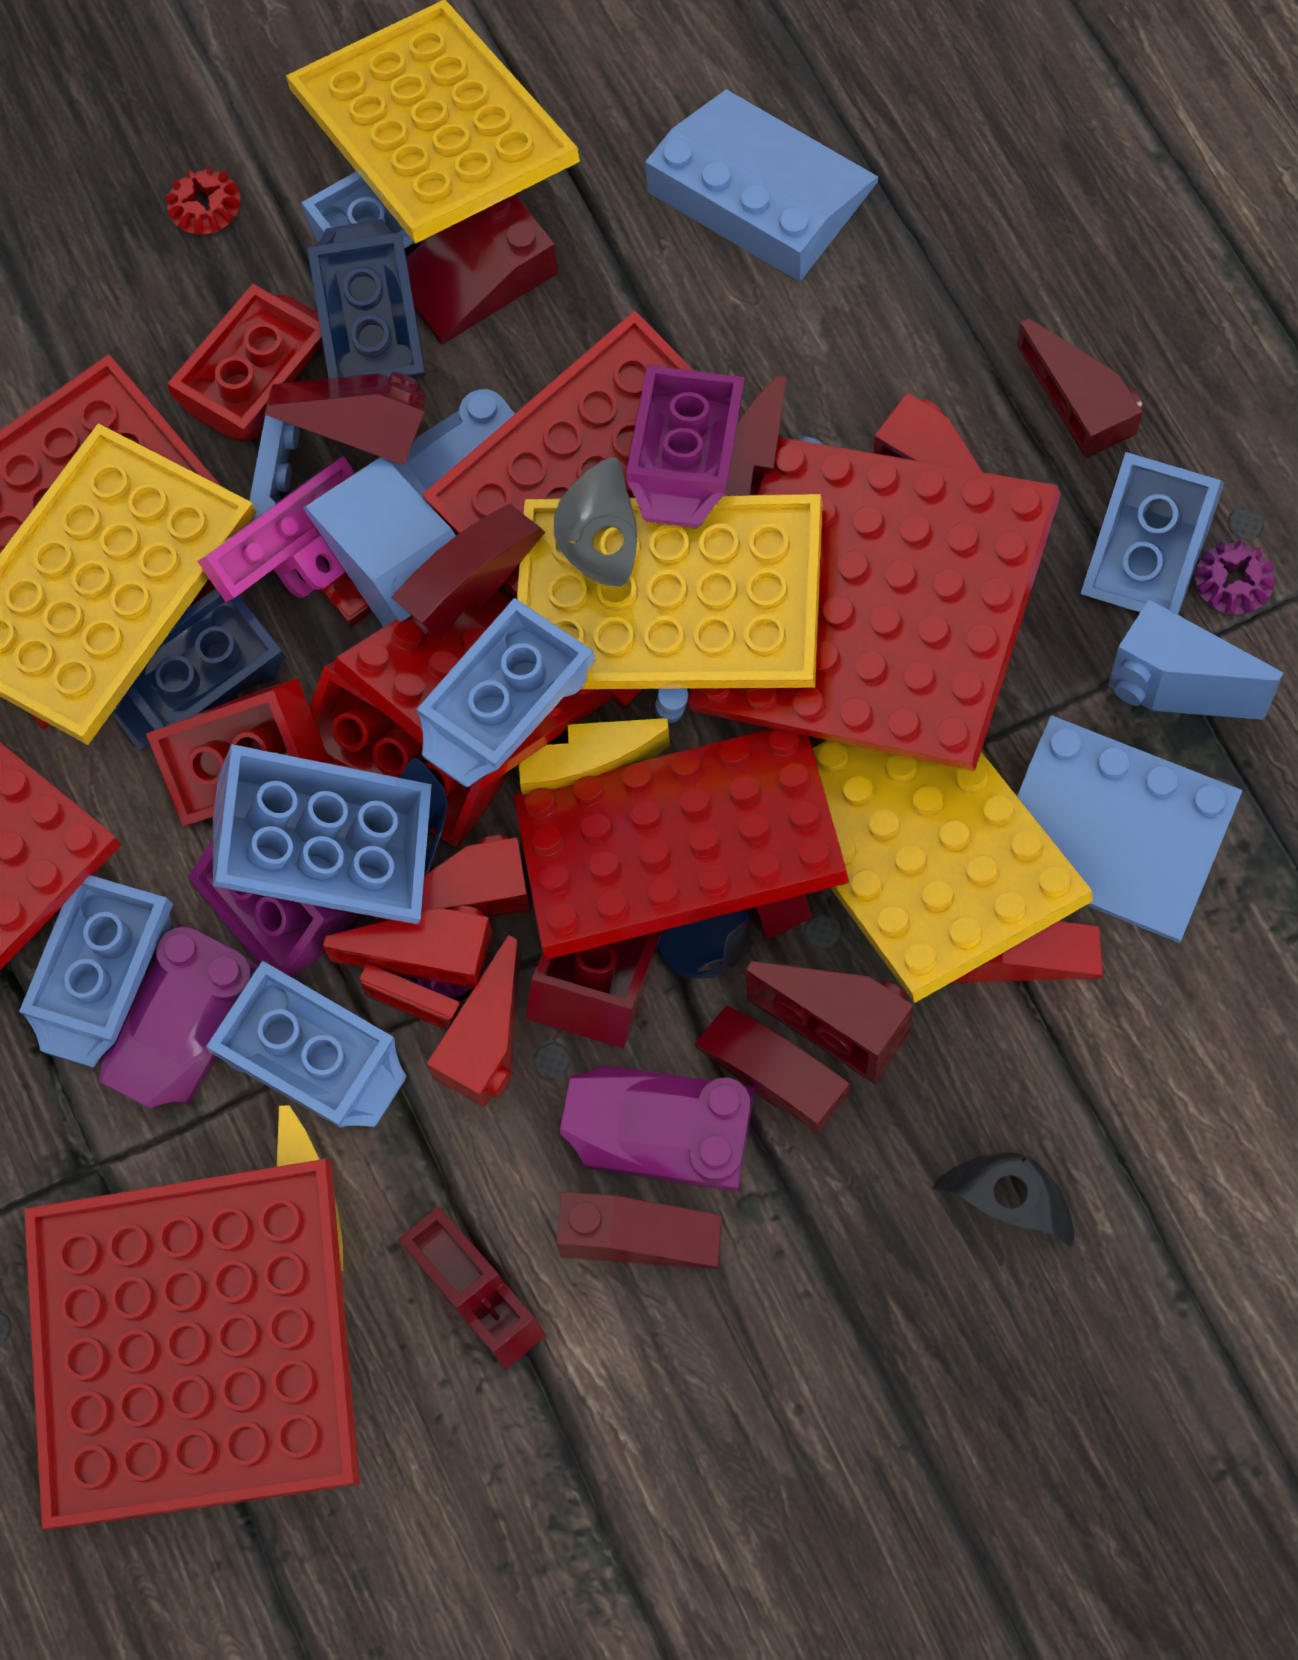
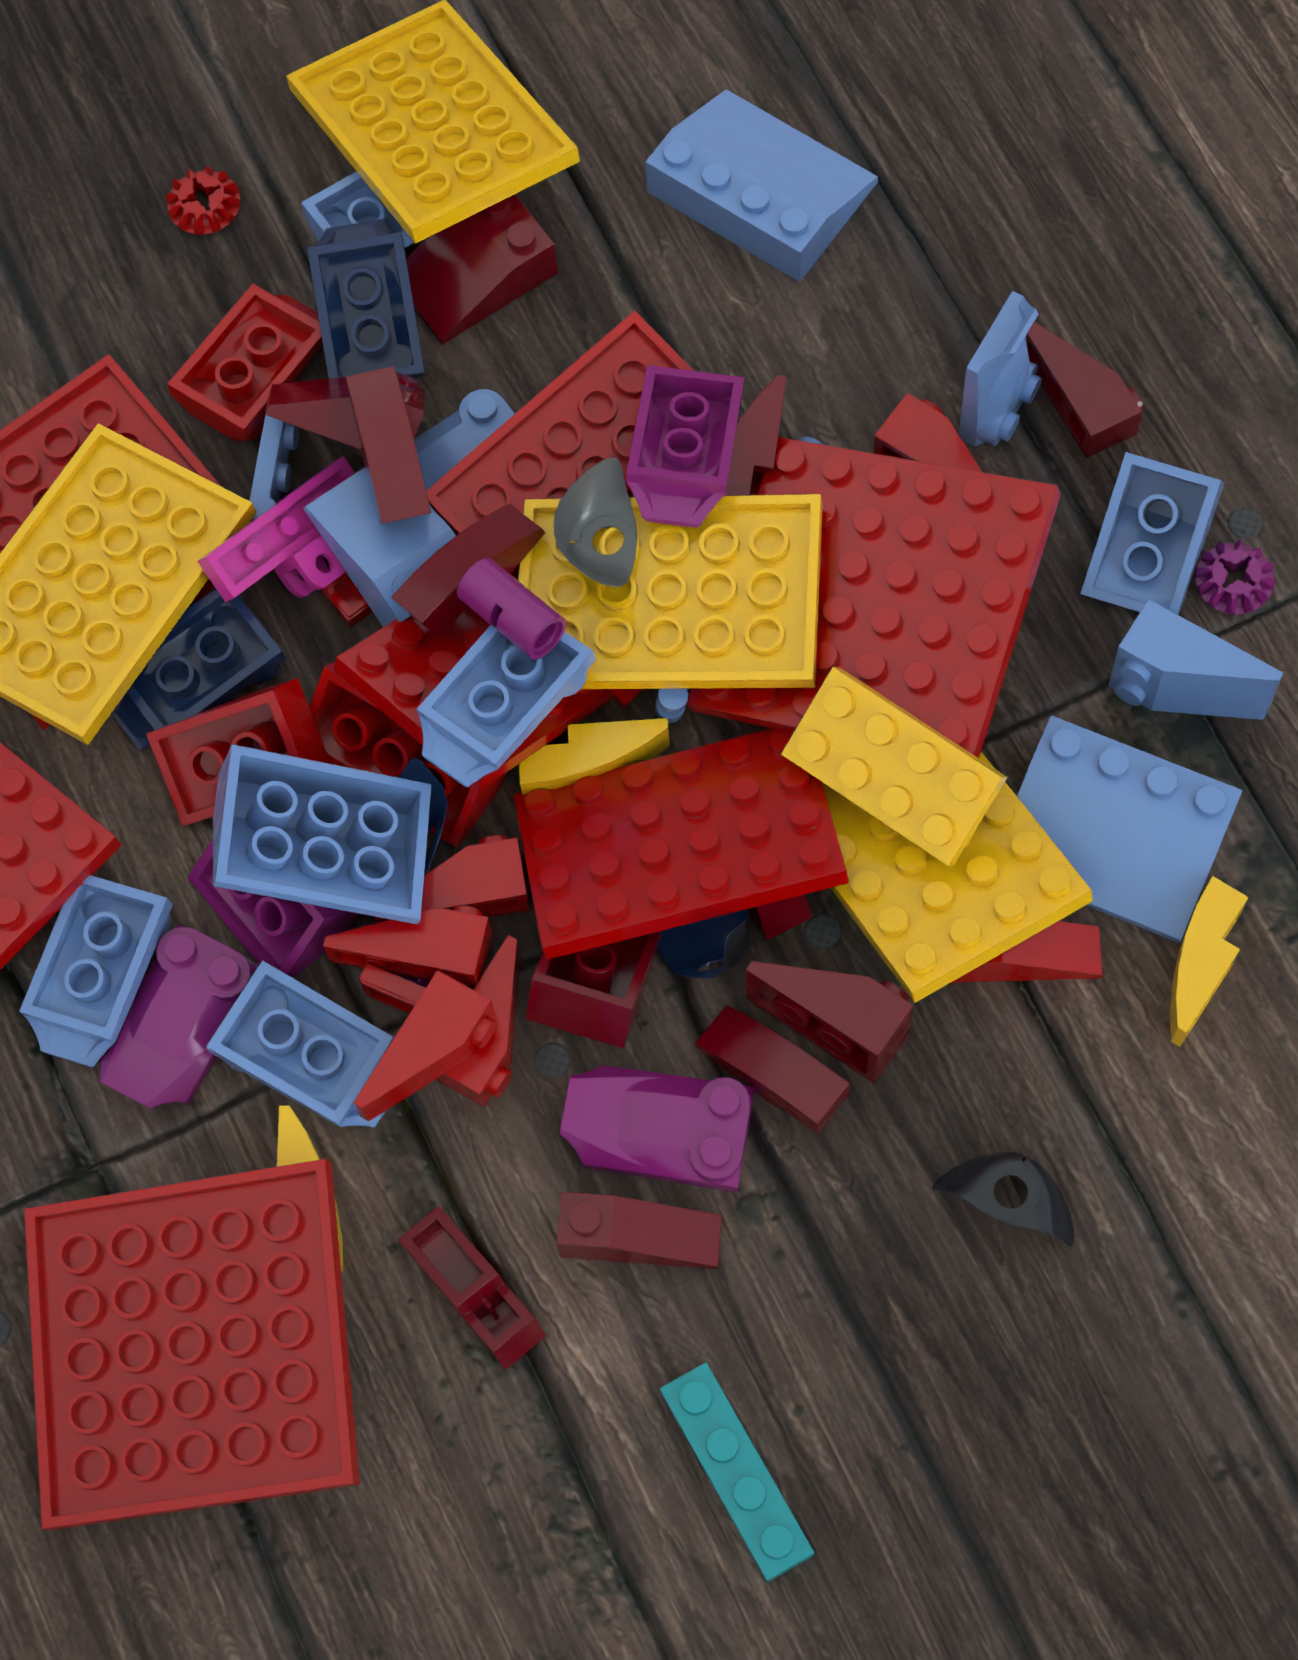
none -> dark red slope [345,366,431,524]
none -> red slope [353,970,497,1121]
none -> magenta pin [457,558,566,660]
none -> teal plate [659,1362,815,1583]
none -> yellow plate [781,667,1008,866]
none -> medium blue slope [959,291,1042,446]
none -> yellow slope [1170,876,1248,1047]

